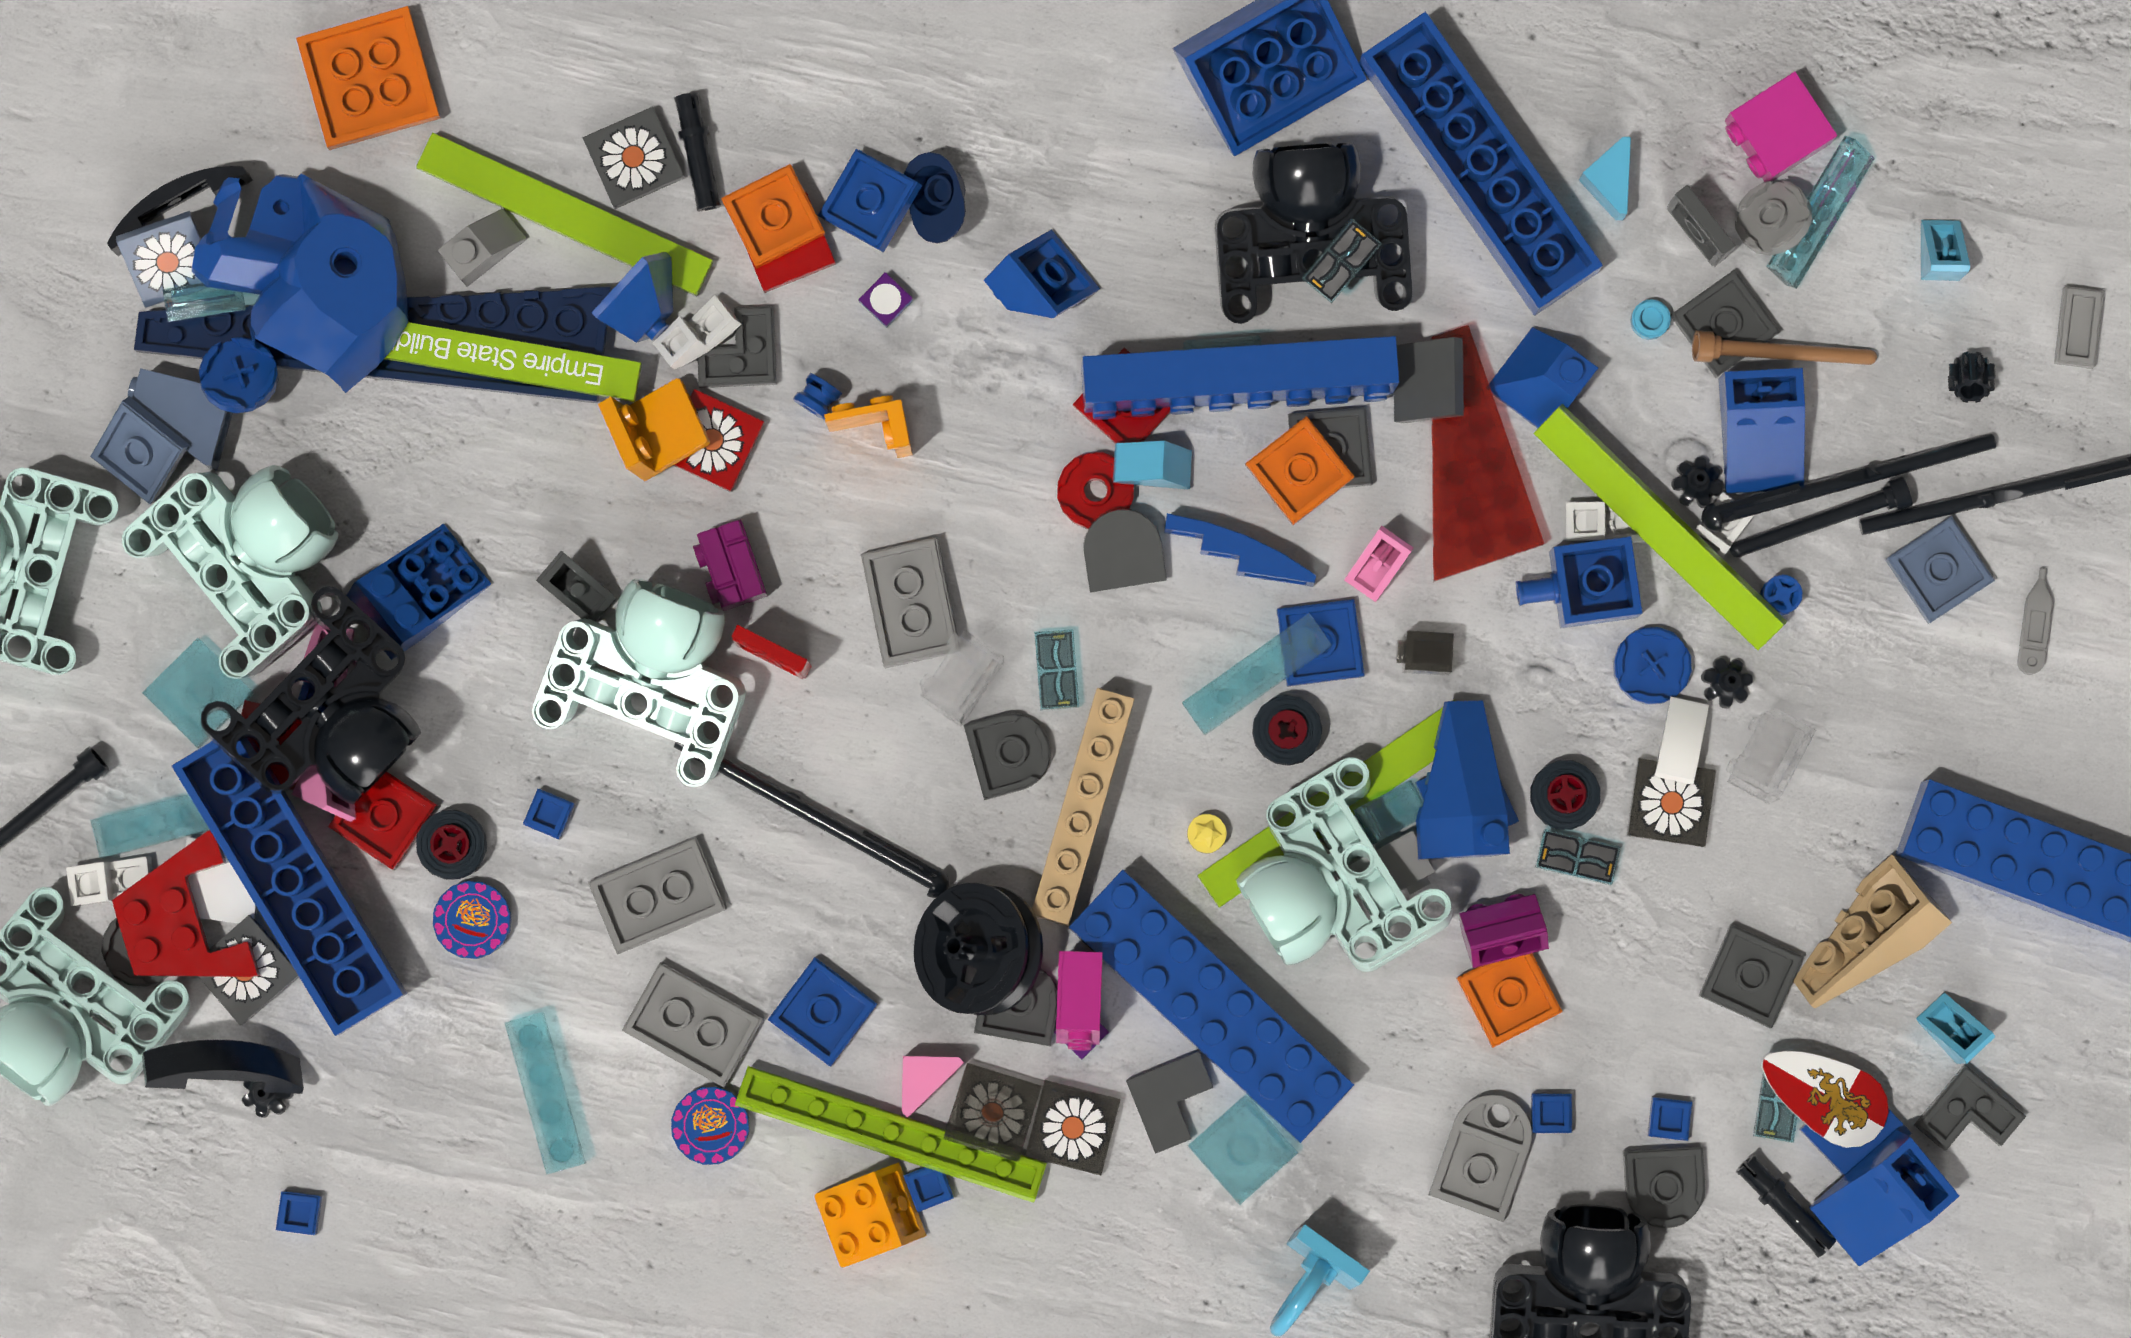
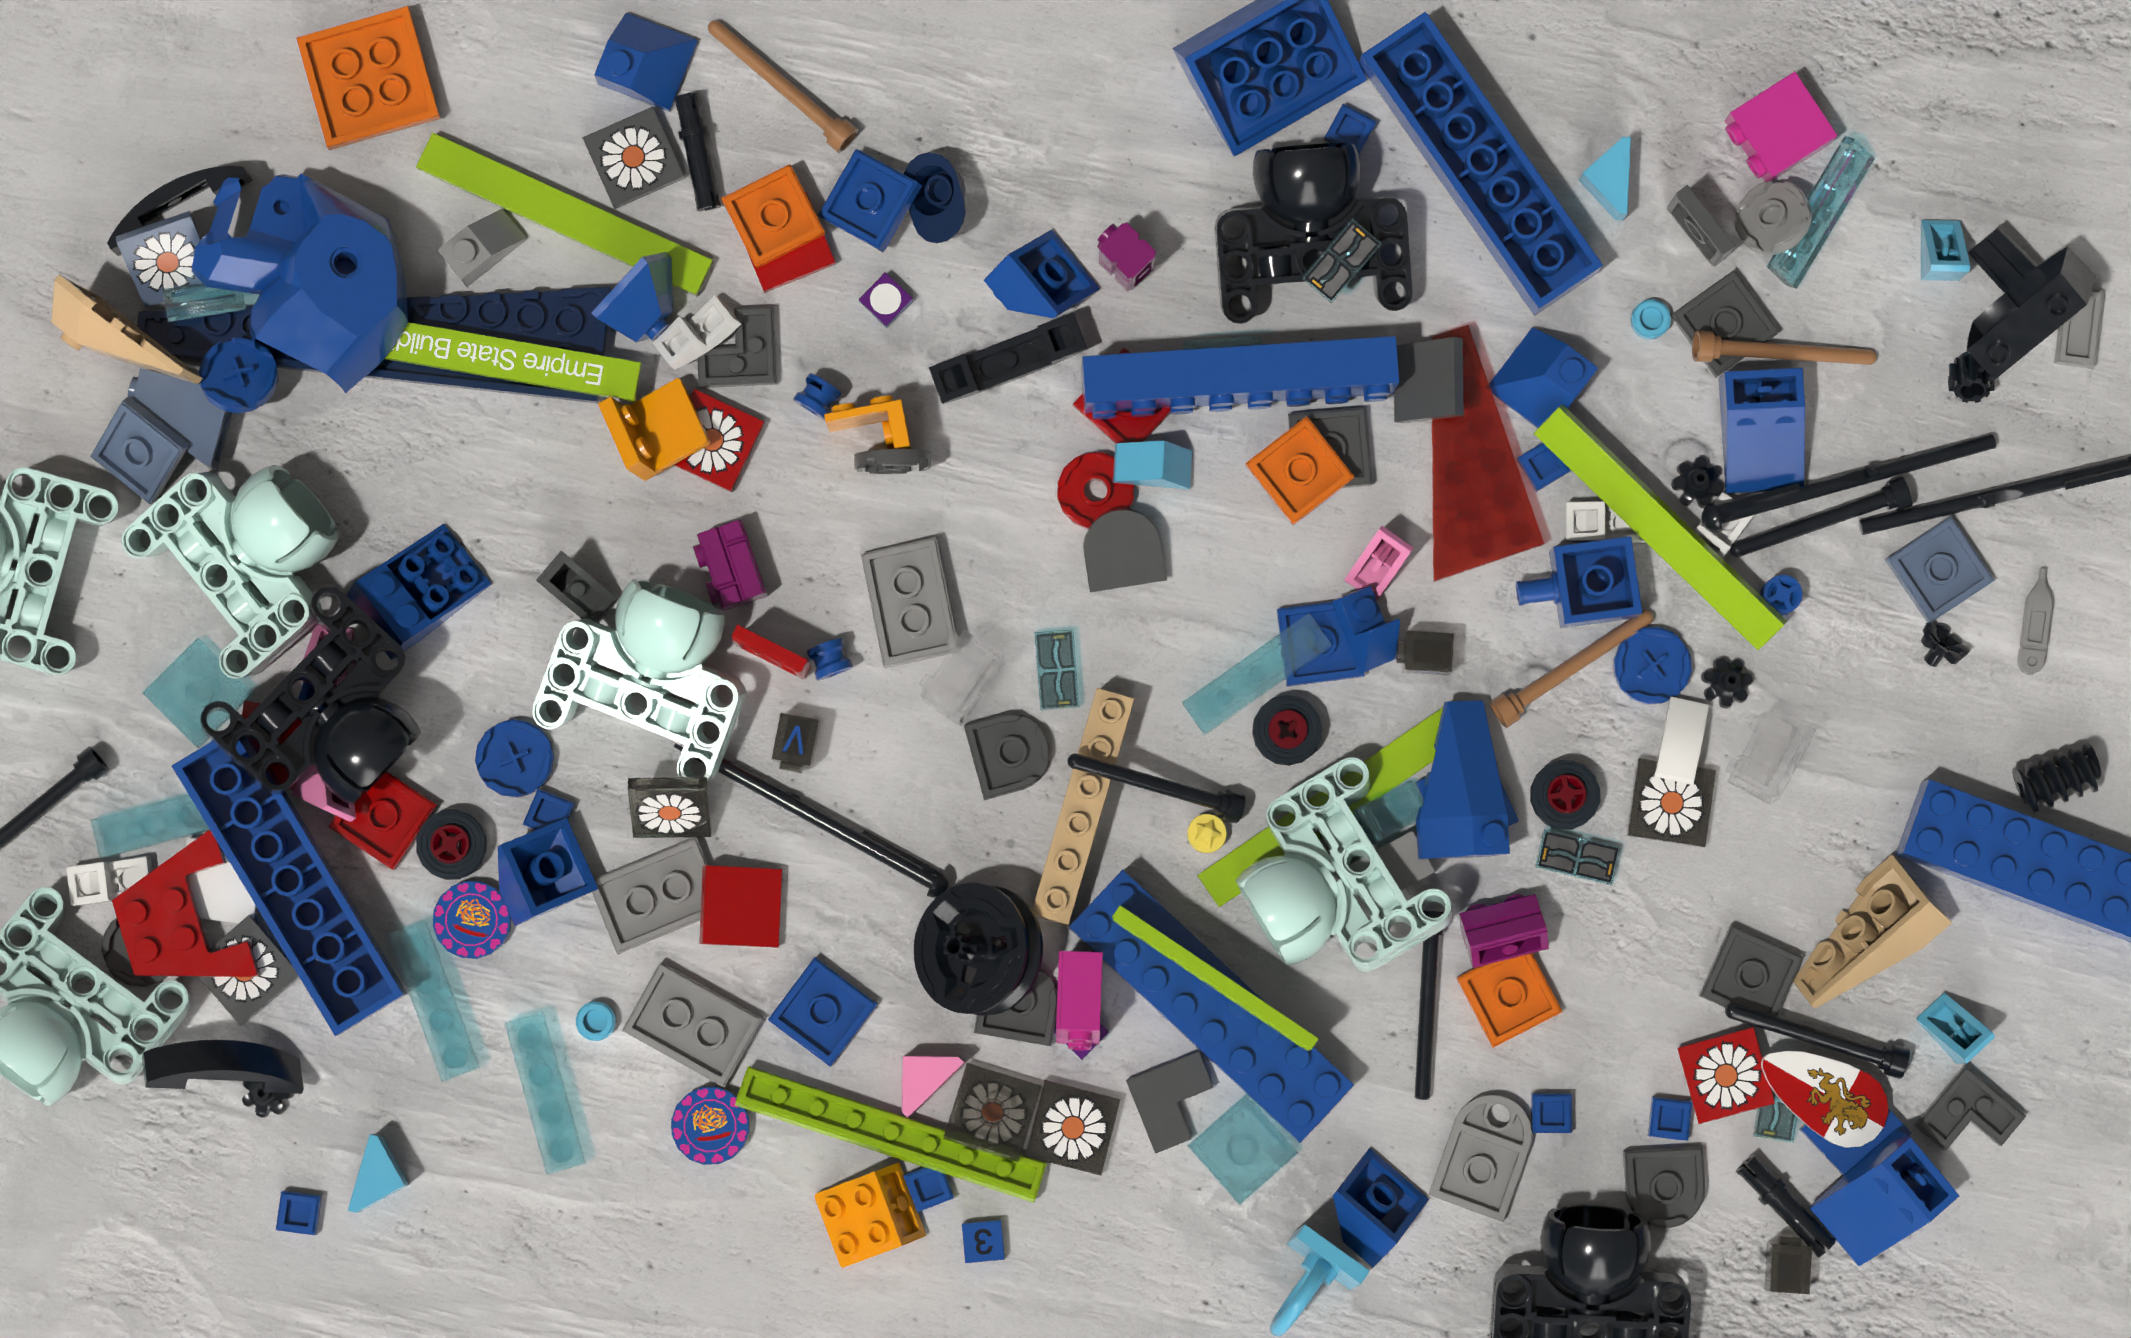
blue slope [1164,513,1316,587] -> none
none -> tan wedge [51,274,203,384]
none -> medium azure slope [348,1134,409,1213]
none -> clear light blue plate [388,921,480,1082]
none -> blue tile [475,719,554,798]
none -> blue slope [498,817,598,926]
none -> medium azure tile [576,1002,616,1041]
none -> blue slope [594,13,698,112]
none -> tile [628,777,712,838]
none -> red tile [699,865,782,948]
none -> medium nougat piece [708,20,858,153]
none -> clear smoke brick [772,713,821,774]
none -> blue wheel [806,638,853,681]
none -> dark grey tile [854,449,931,474]
none -> black slope [929,312,1088,404]
none -> blue tile [962,1220,1005,1263]
none -> black piece [1067,753,1246,823]
none -> magenta brick [1097,223,1156,291]
none -> lime tile [1112,905,1319,1051]
none -> blue tile [1324,104,1376,154]
none -> blue slope [1332,586,1400,674]
none -> blue slope [1333,1148,1429,1267]
none -> black piece [1414,911,1447,1100]
none -> medium nougat piece [1489,610,1654,728]
none -> blue tile [1516,443,1571,492]
none -> tile [1677,1027,1776,1124]
none -> black piece [1725,1003,1910,1079]
none -> clear smoke brick [1764,1236,1812,1295]
none -> black plant [1921,622,1970,667]
none -> black piece [1967,225,2096,380]
none -> black piece [2012,743,2101,813]

